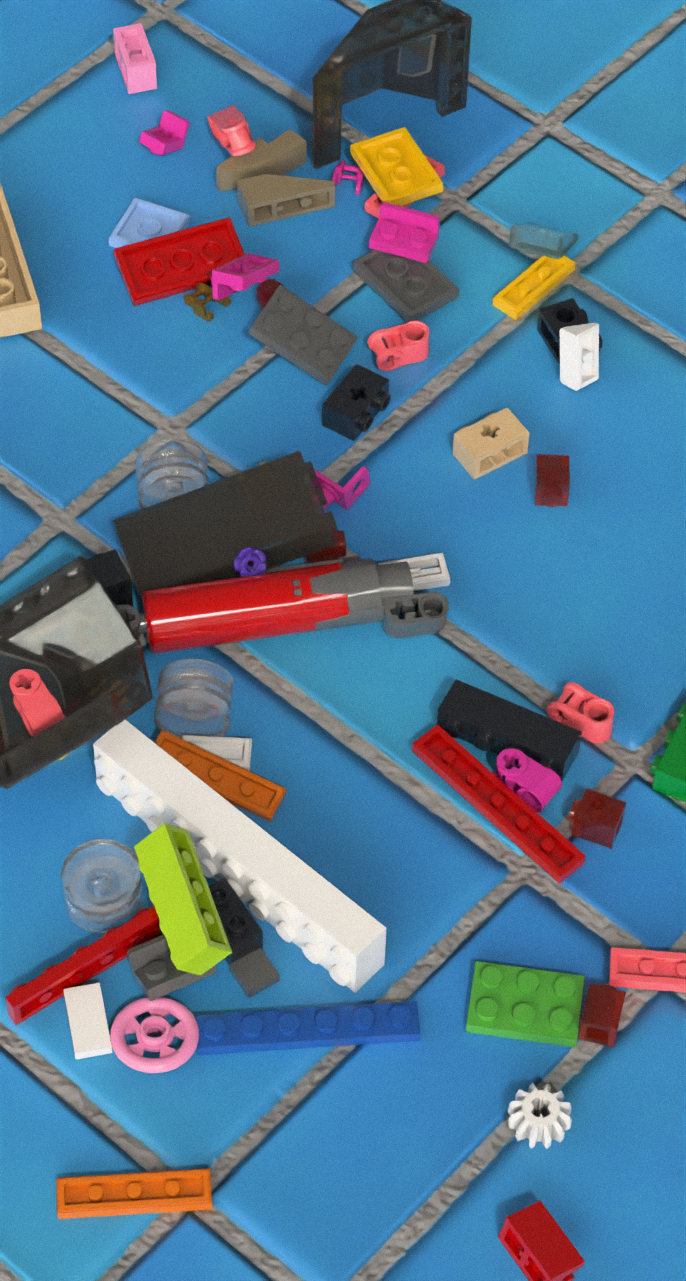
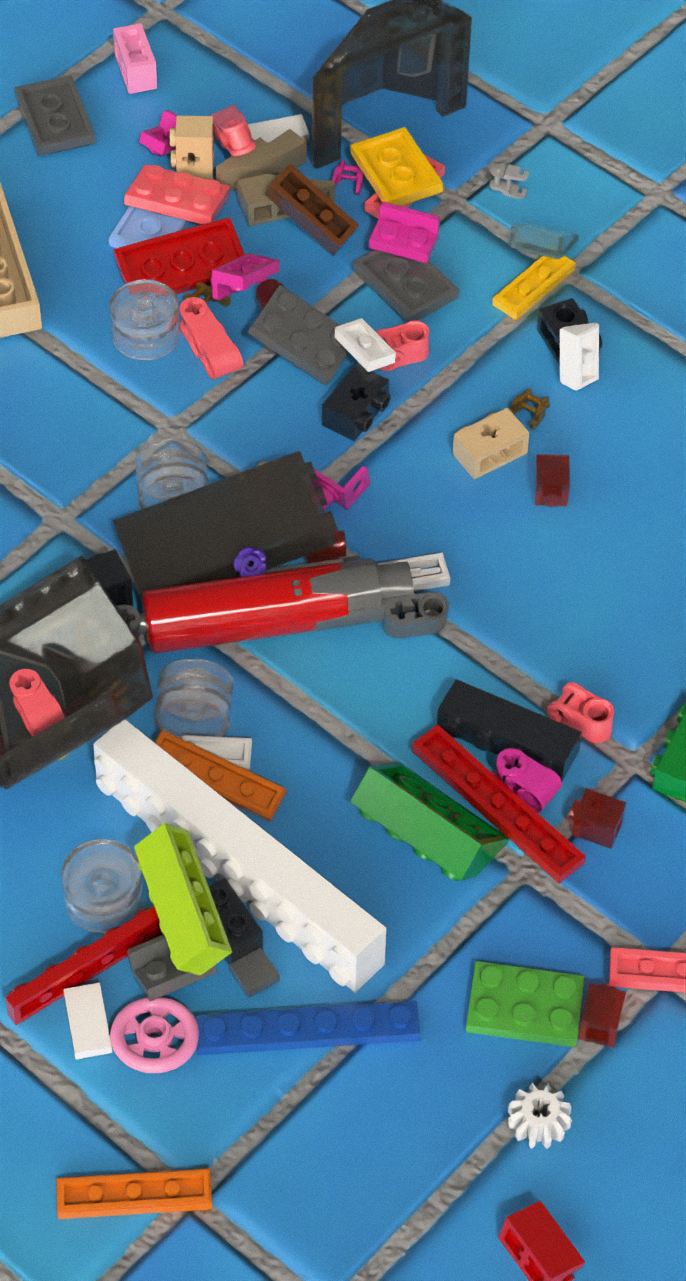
none -> dark grey plate [14,75,96,156]
none -> clear wheel [110,280,180,360]
none -> coral plate [124,164,231,224]
none -> tan brick [170,116,214,180]
none -> coral piece [179,297,243,380]
none -> white tile [248,114,310,143]
none -> reddish brown brick [265,163,359,256]
none -> white plate [335,318,396,372]
none -> slope [350,762,509,881]
none -> light grey piece [489,164,529,199]
none -> pearl gold piece [509,388,550,430]

